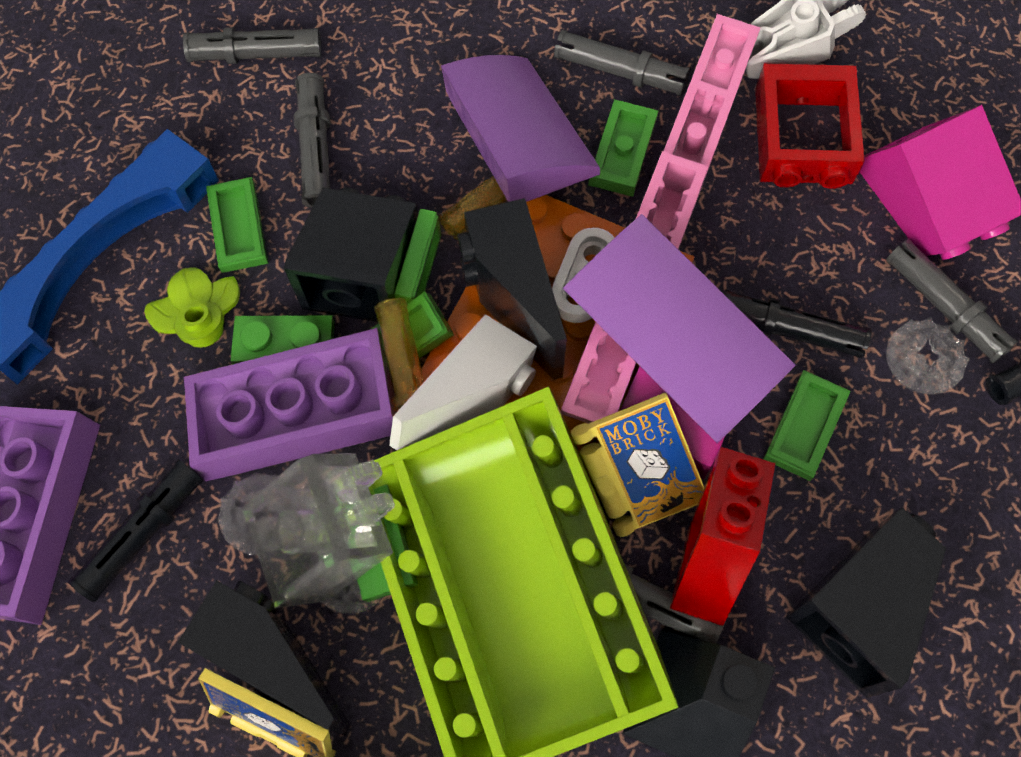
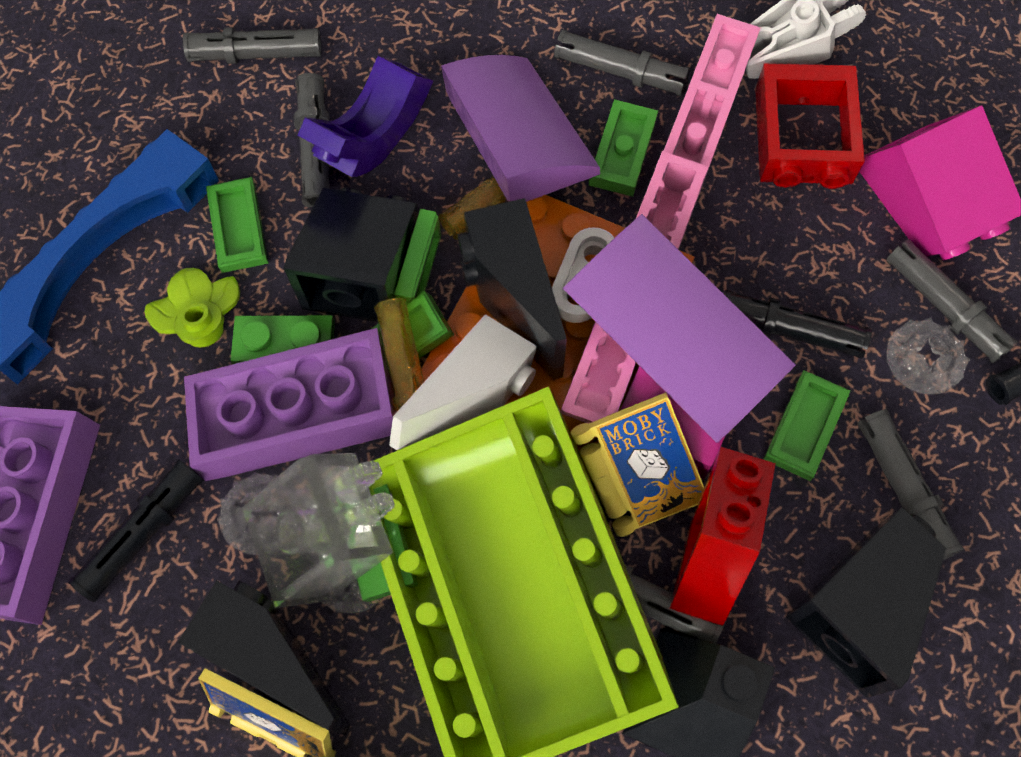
none -> dark purple arch [297,56,433,177]
none -> dark grey pin [857,409,964,560]

